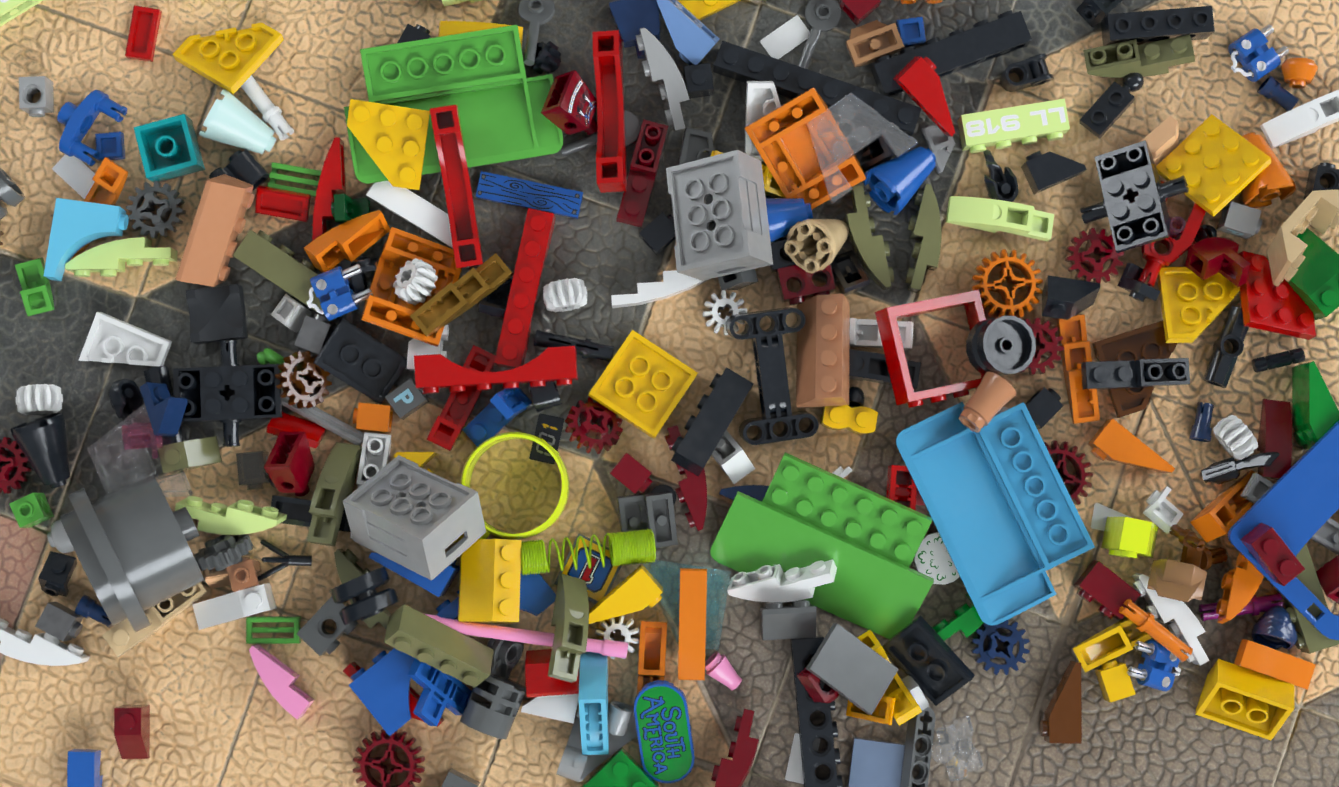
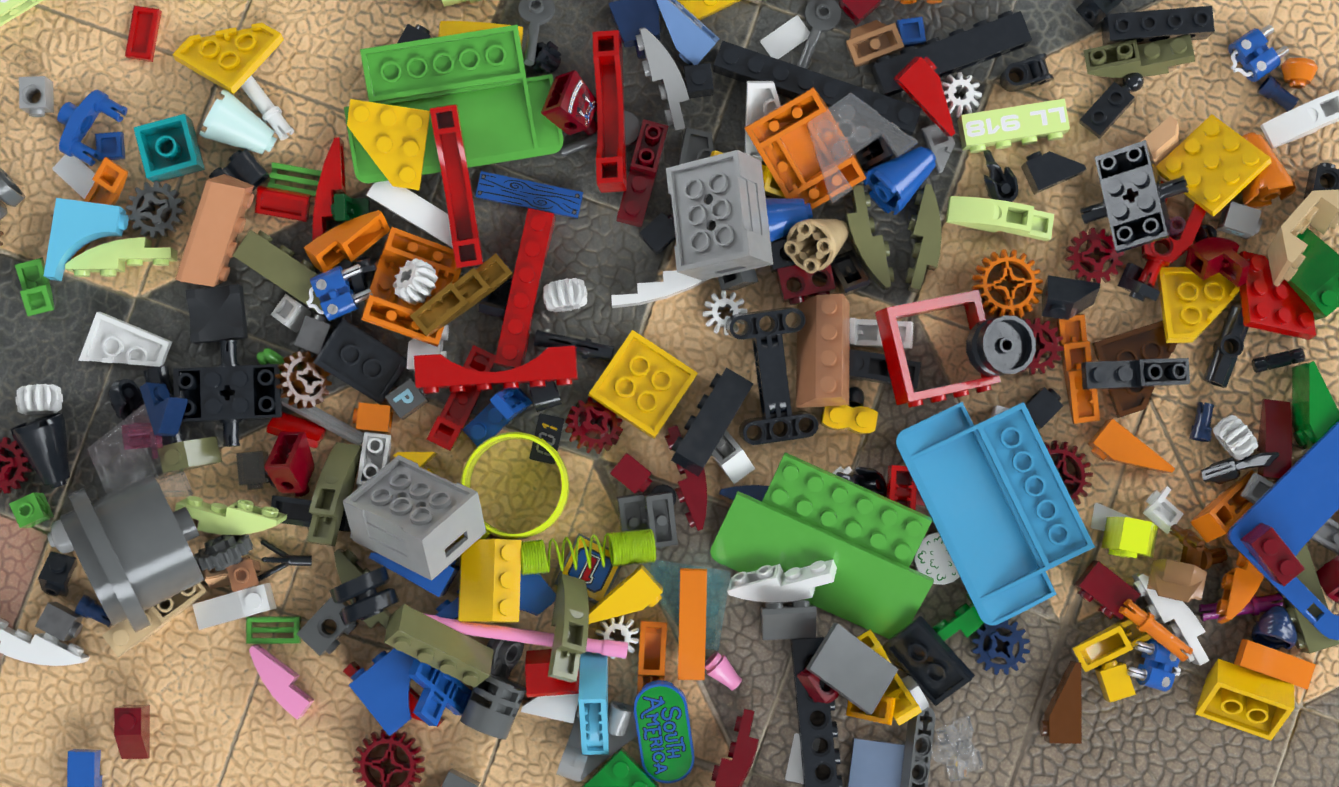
nougat plant [959,371,1016,433] -> none
none -> black piece [836,467,887,497]
none -> white gear [941,72,982,118]

